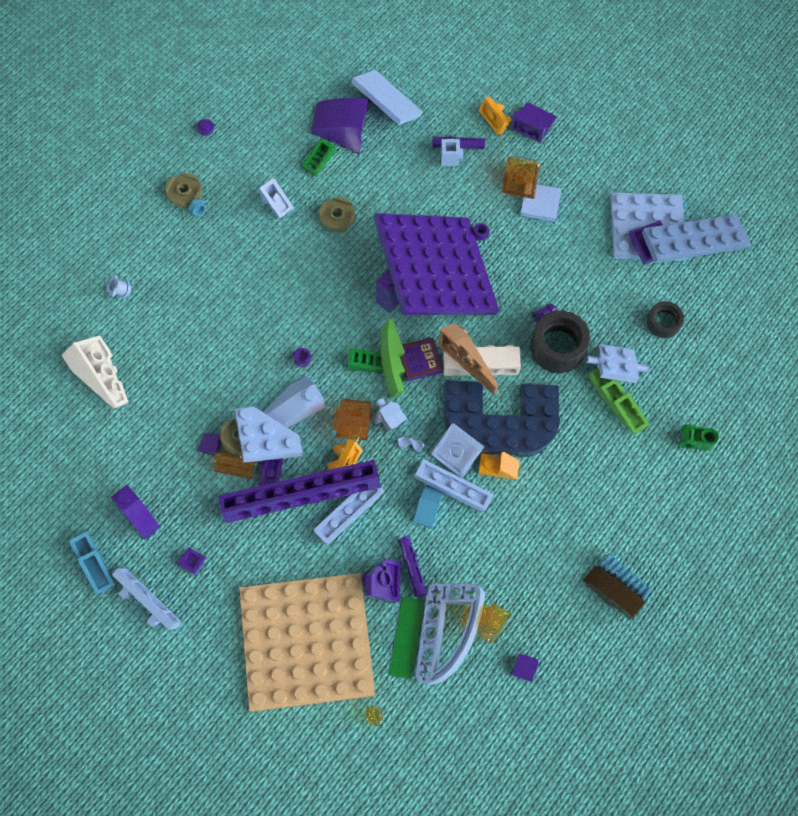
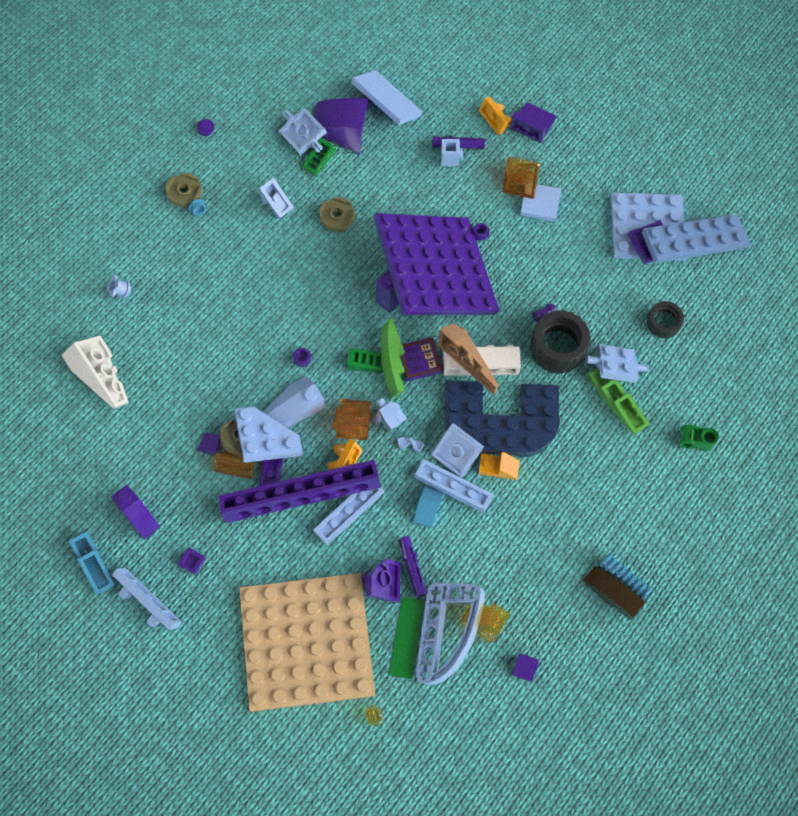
none -> light blue plate [279,108,327,155]

